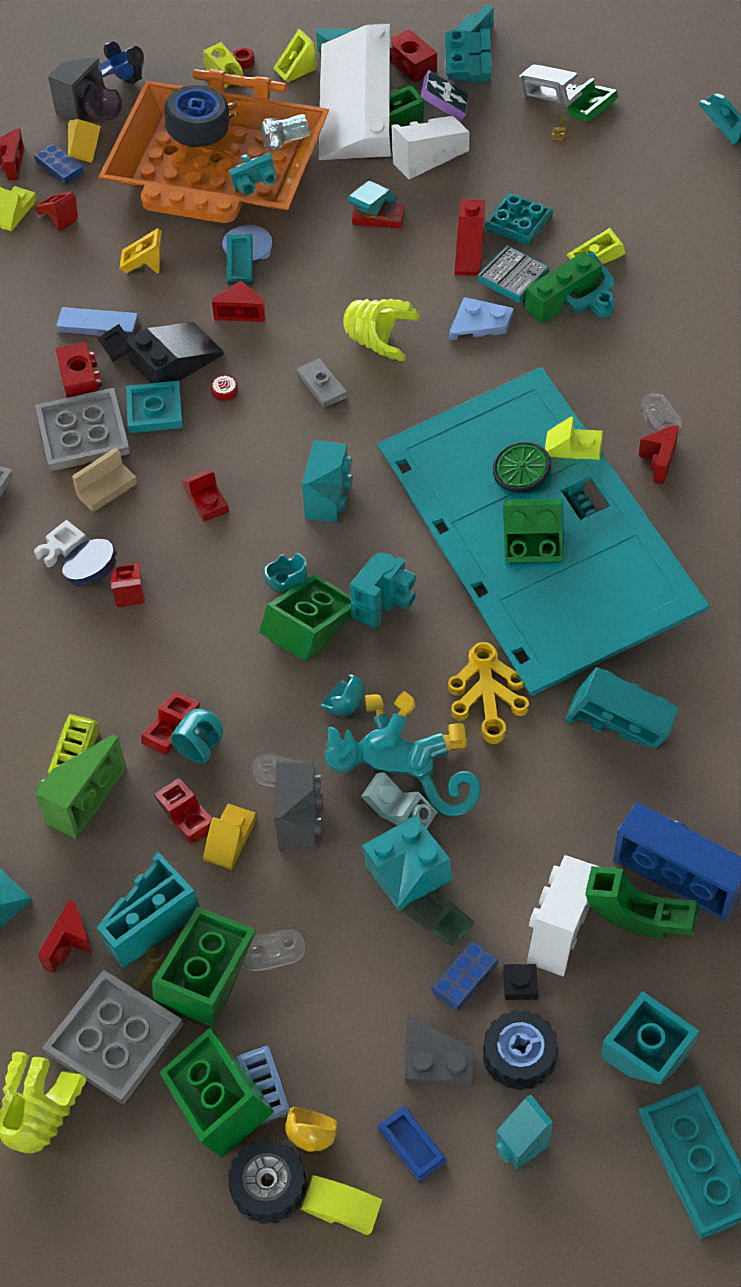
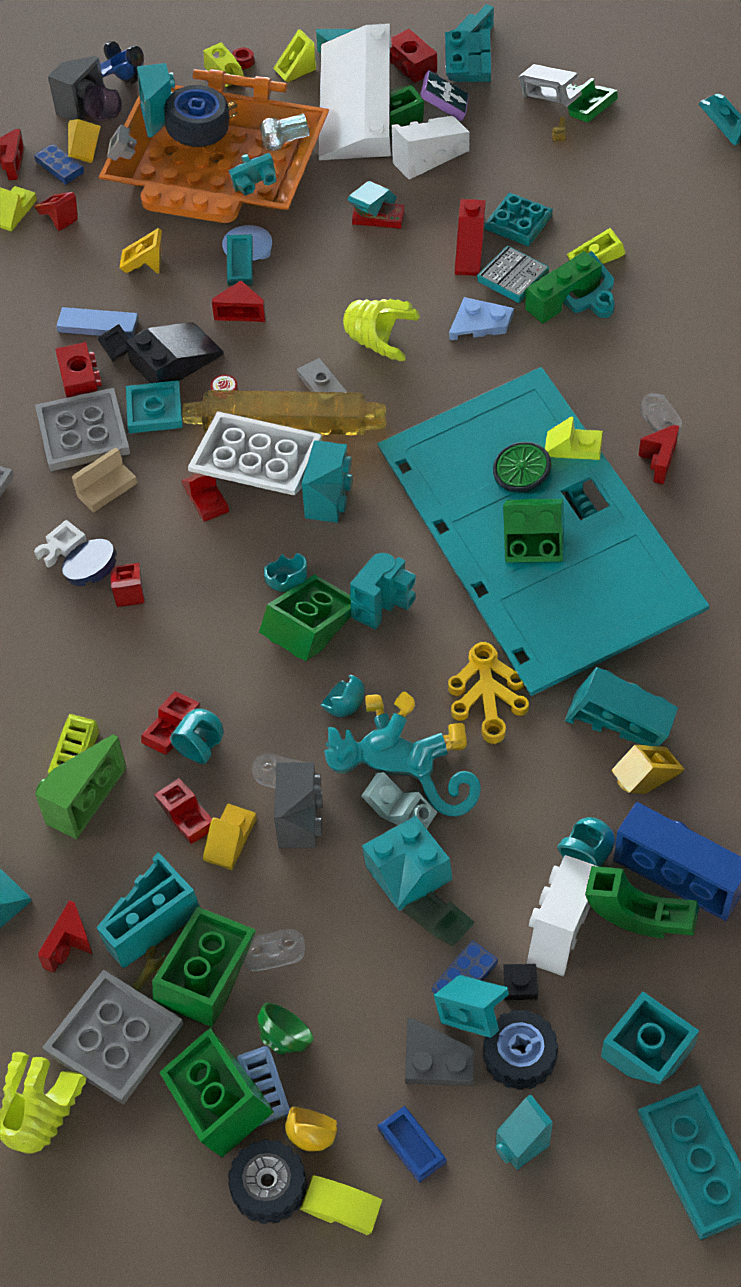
none -> light grey tile [107,125,137,161]
none -> teal slope [137,63,175,137]
none -> clear yellow hinge [182,390,387,436]
none -> white slope [188,411,322,495]
none -> green piece [257,1002,314,1055]
none -> teal panel [434,975,509,1038]
none -> teal helmet [557,817,615,867]
none -> yellow slope [611,745,685,794]

